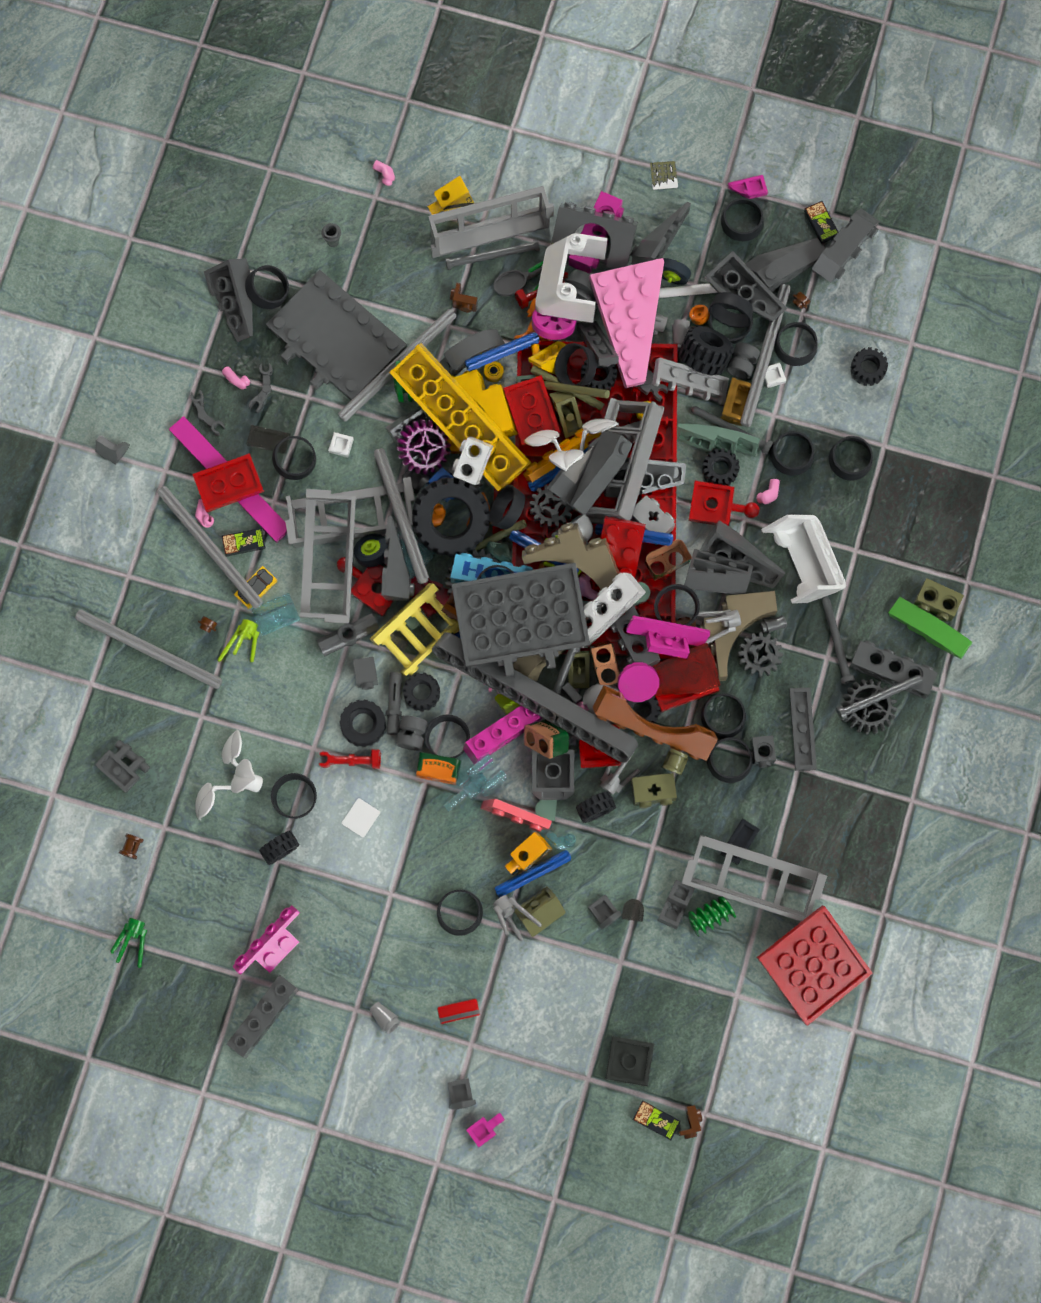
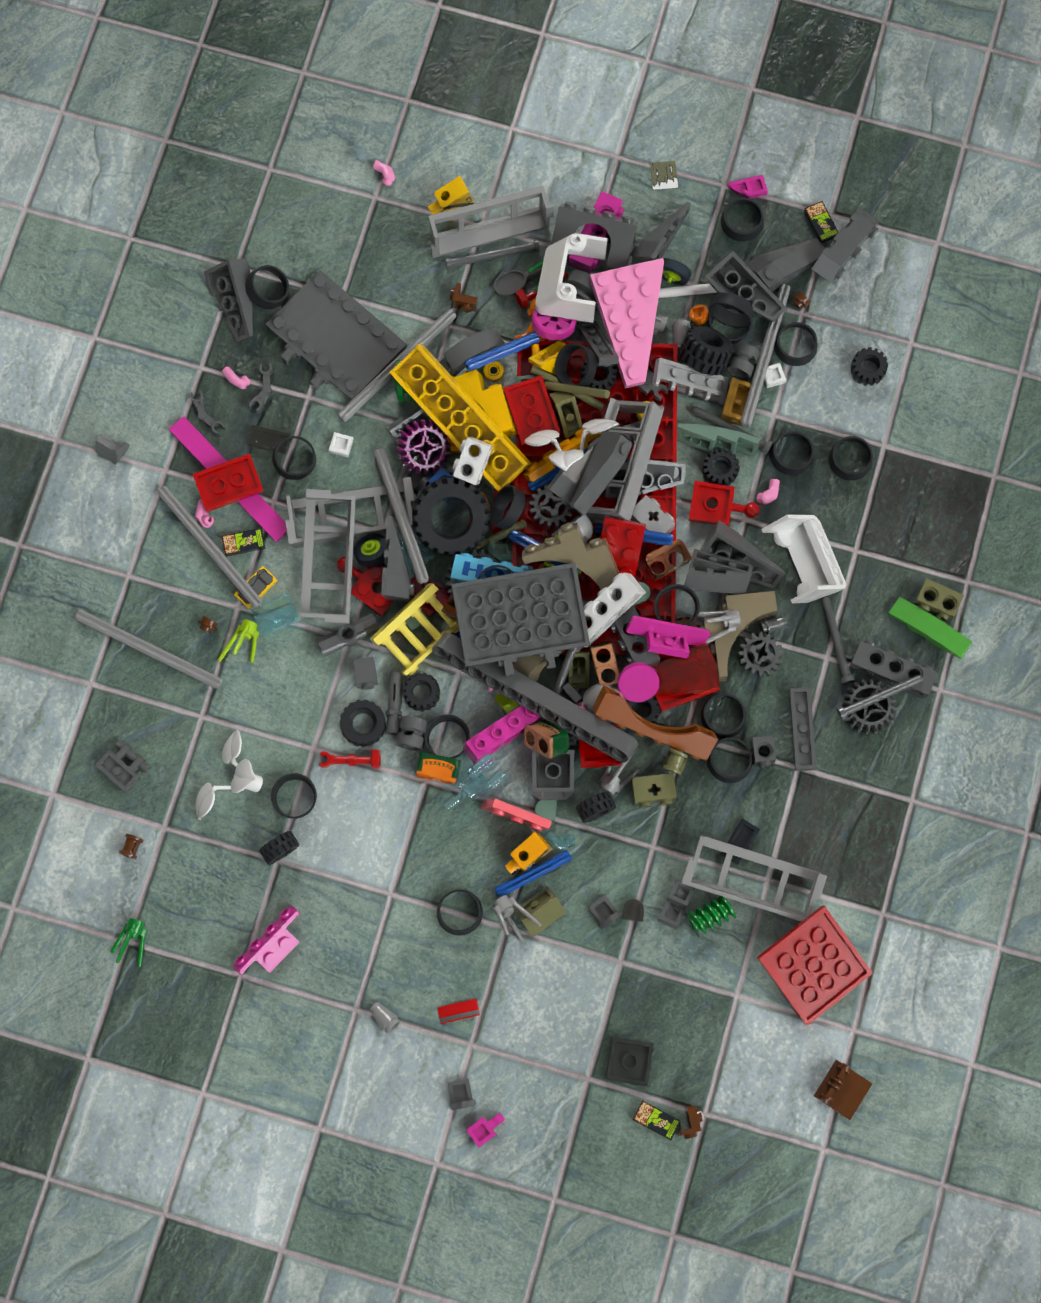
dark grey brick [226,975,299,1058] -> none
dark grey cone [321,223,341,247] -> none
white sticker [342,798,380,837] -> none
orange arm [431,504,446,527] -> none
bright pink arm [578,574,599,601] -> none
none -> reddish brown hinge [814,1060,873,1120]

